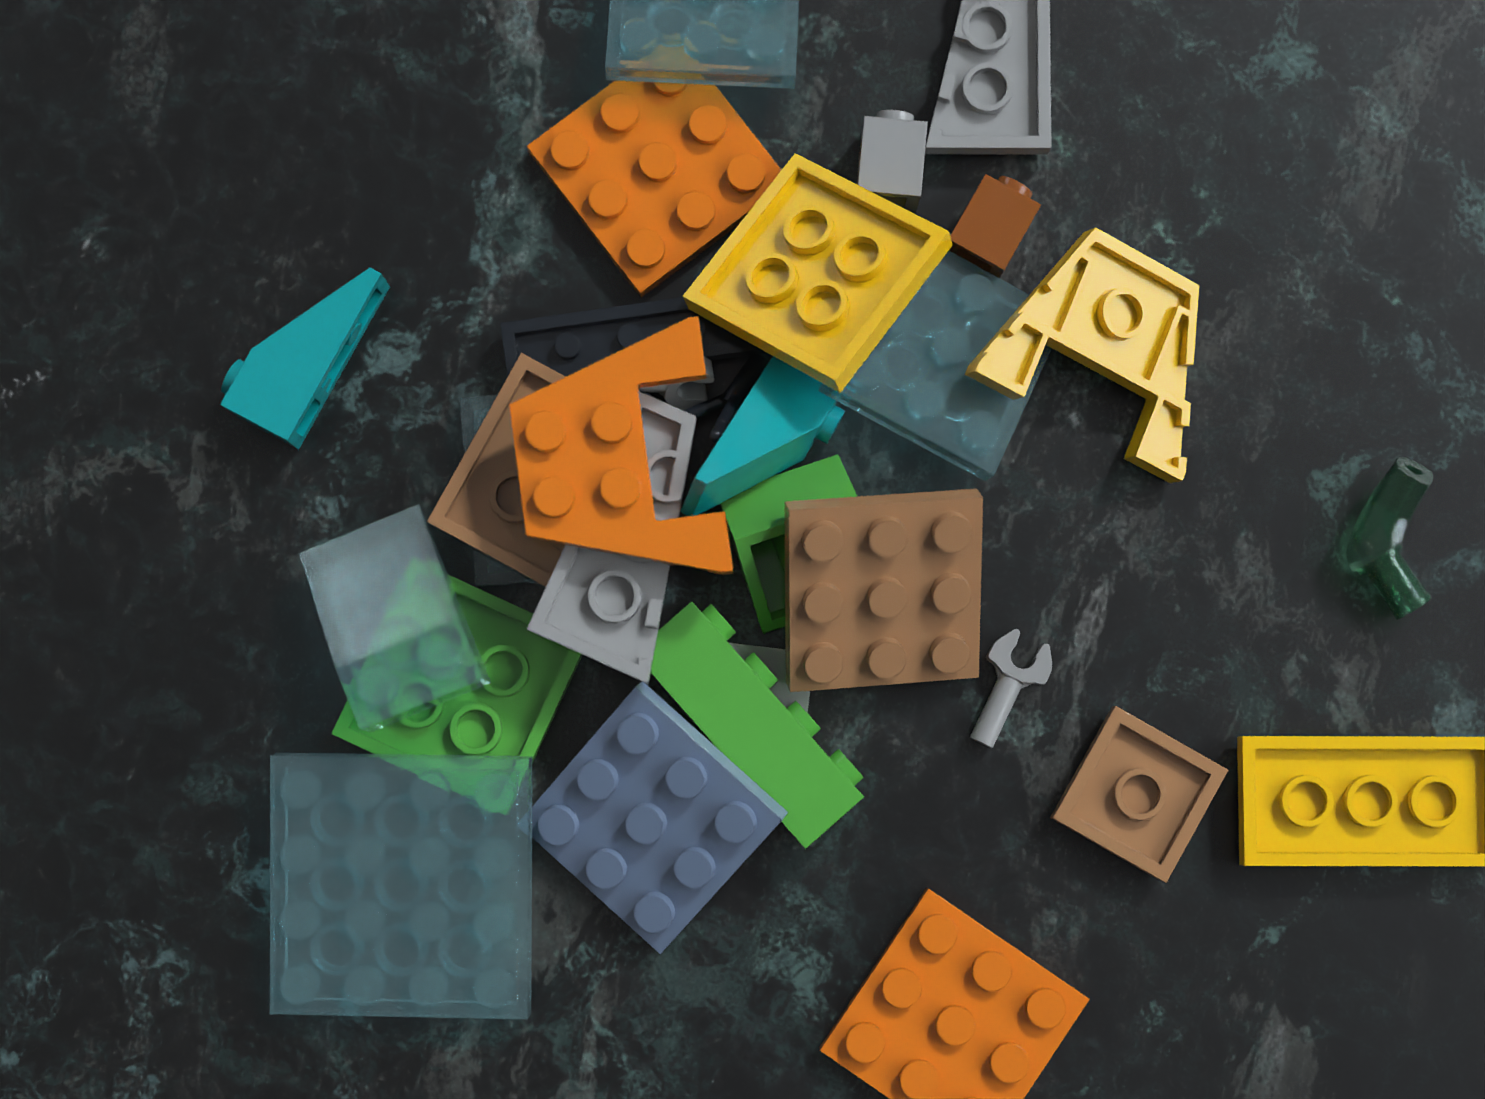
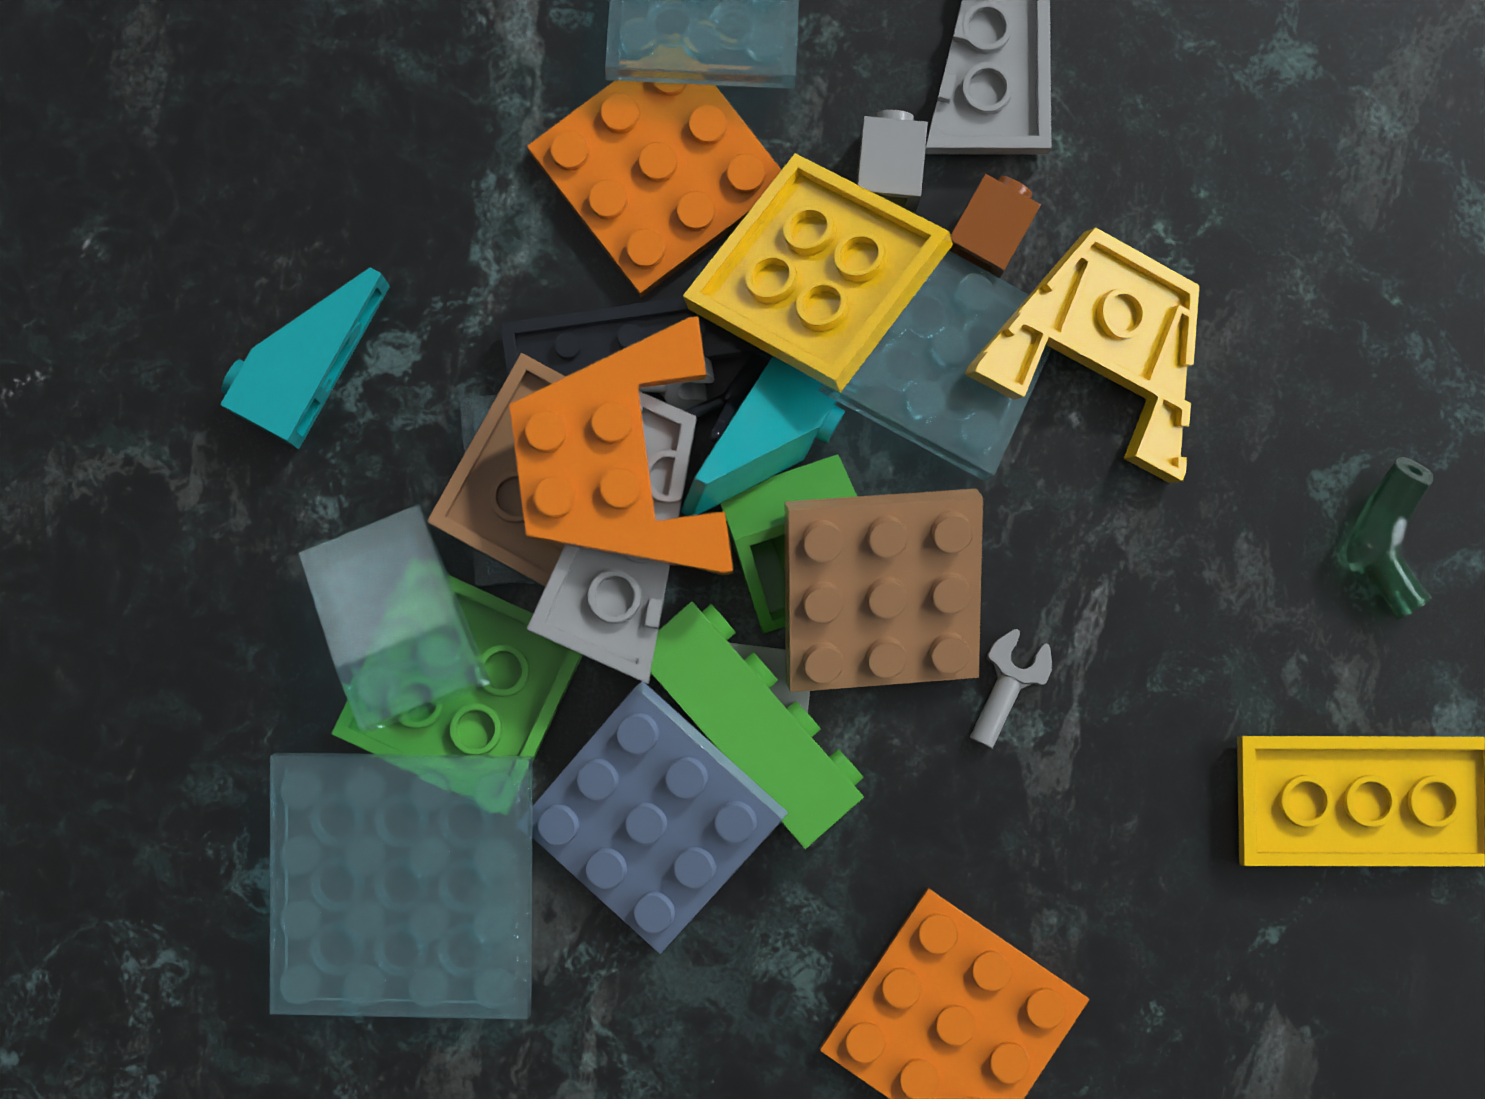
medium nougat plate [1050,706,1228,883] -> none

